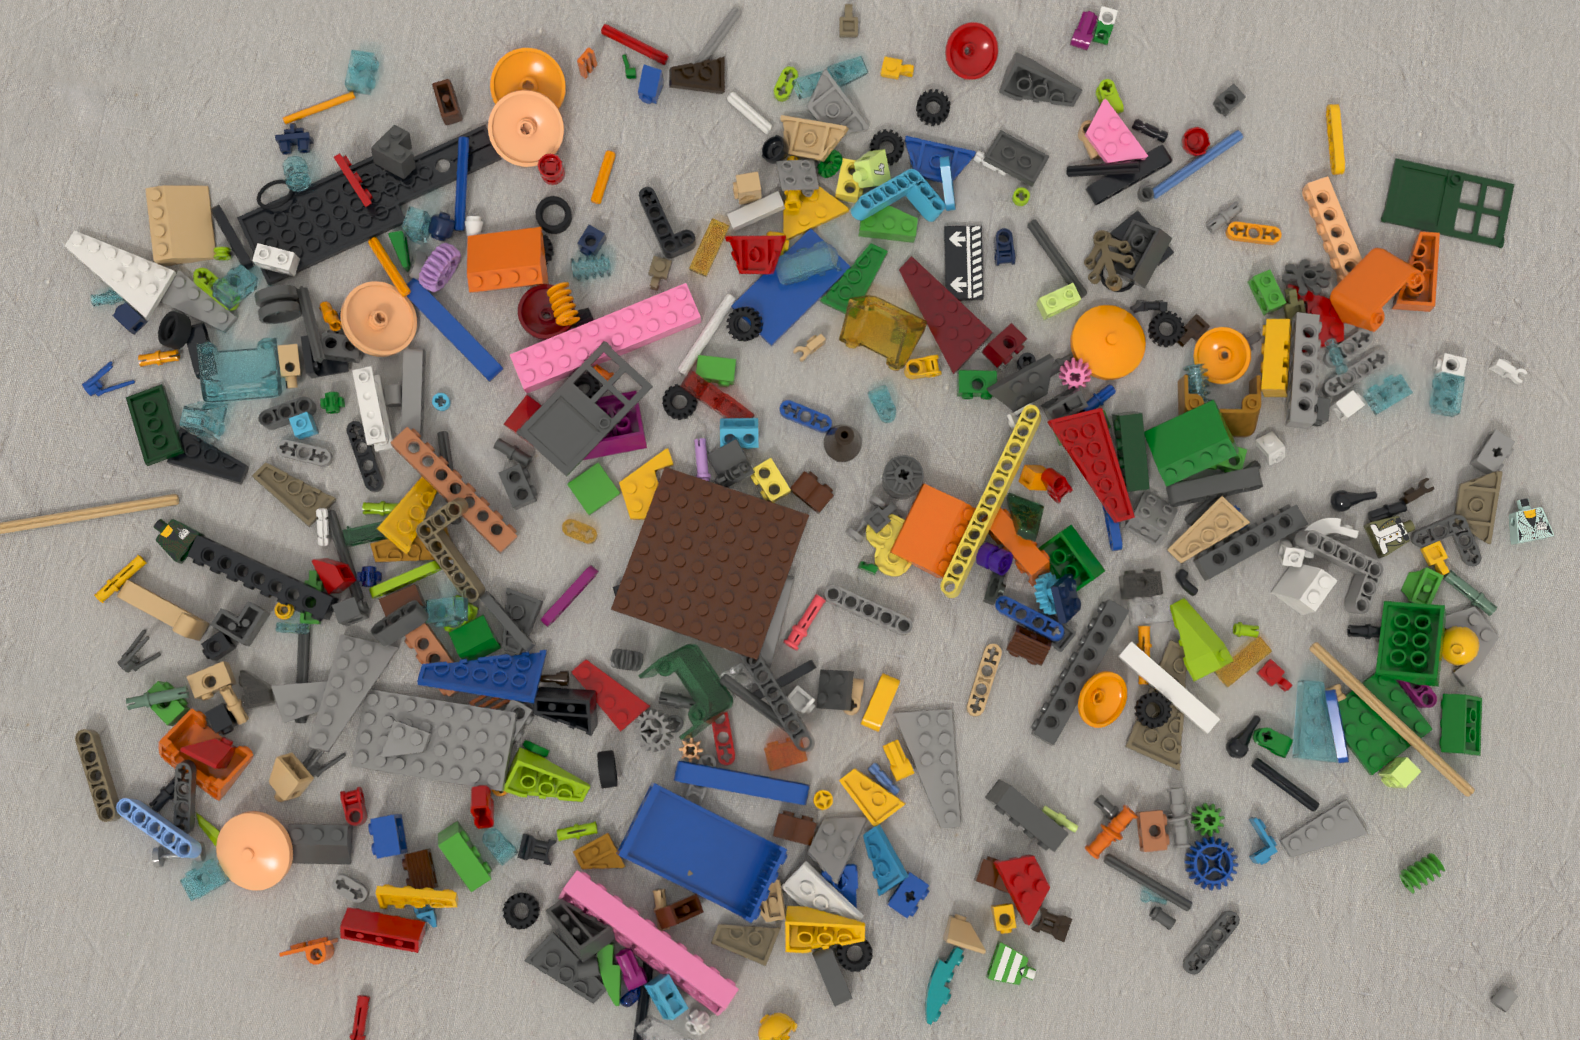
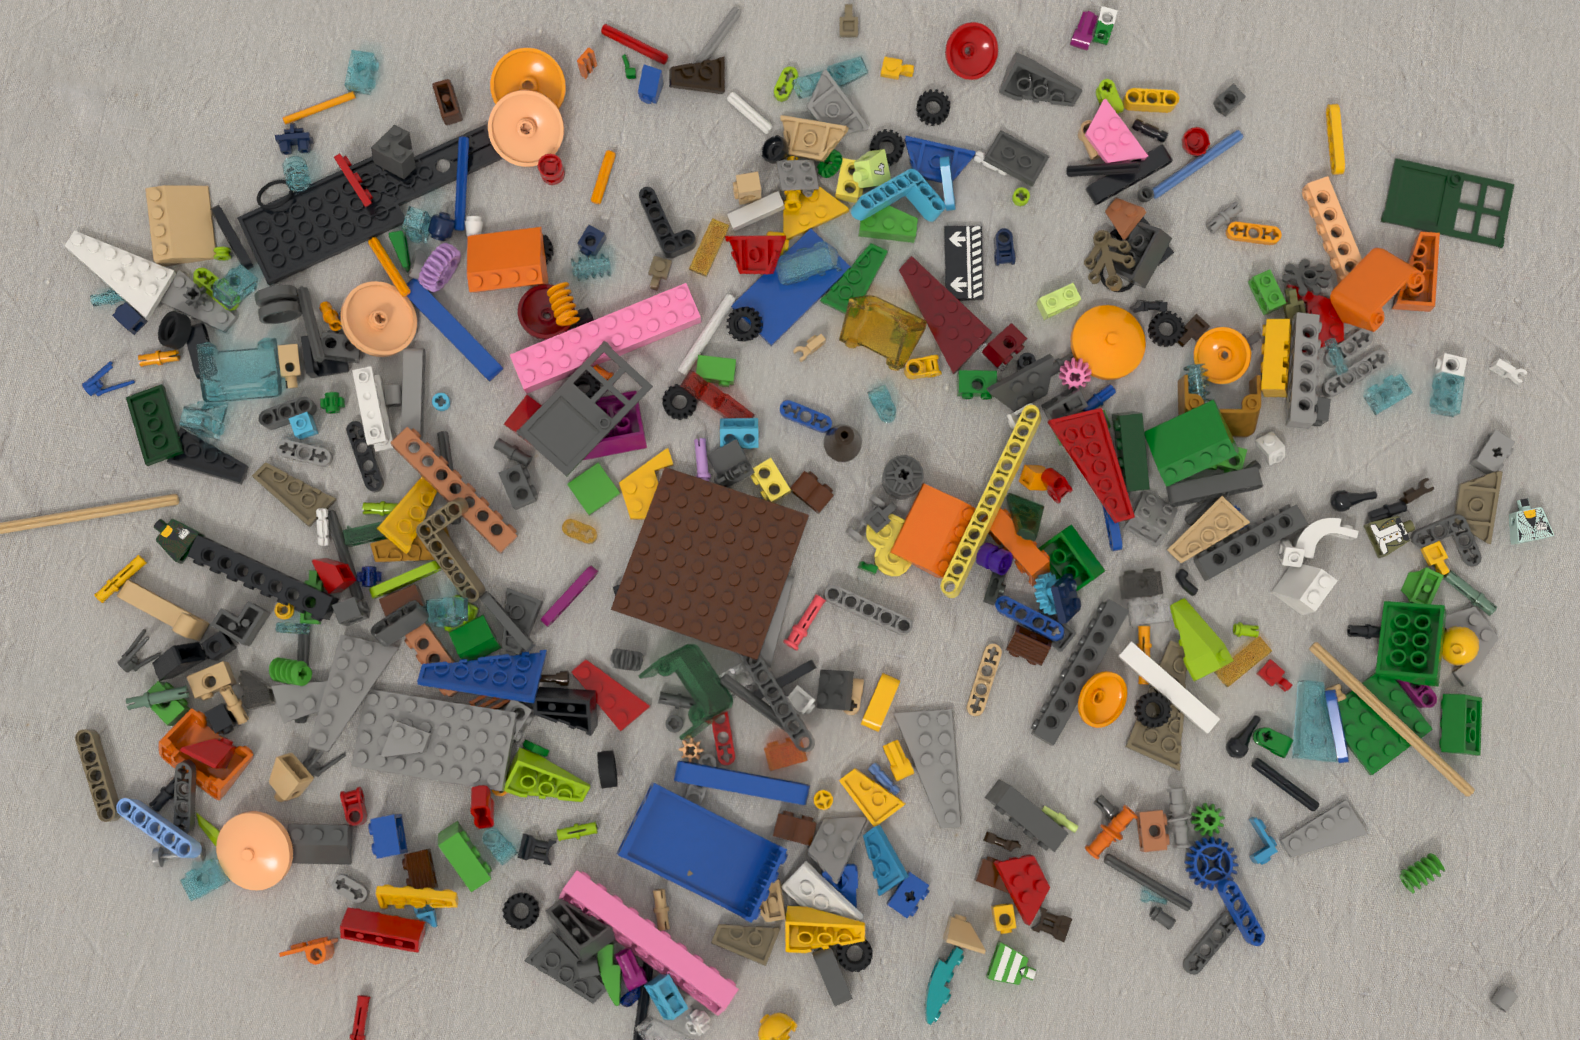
white brick [252,243,300,277] -> none
black tyre [535,196,572,234] -> none
pearl gold wing [573,833,625,869] -> none
light grey gear [634,709,675,752] -> none
reddish brown brick [655,894,704,930] -> none
dark grey axle [1027,219,1087,298] -> none
light grey beam [1295,530,1384,614] -> none
white brick [1330,390,1365,422] -> none
yellowish green brick [1378,757,1421,788] -> none
none -> black slope [152,642,207,681]
none -> dark grey gear [183,284,209,309]
none -> bright green piece [269,657,312,686]
none -> dark brown piece [983,832,1022,852]
none -> nougat wing [1105,198,1147,240]
none -> yellow beam [1122,88,1179,113]
none -> blue beam [1218,879,1265,946]

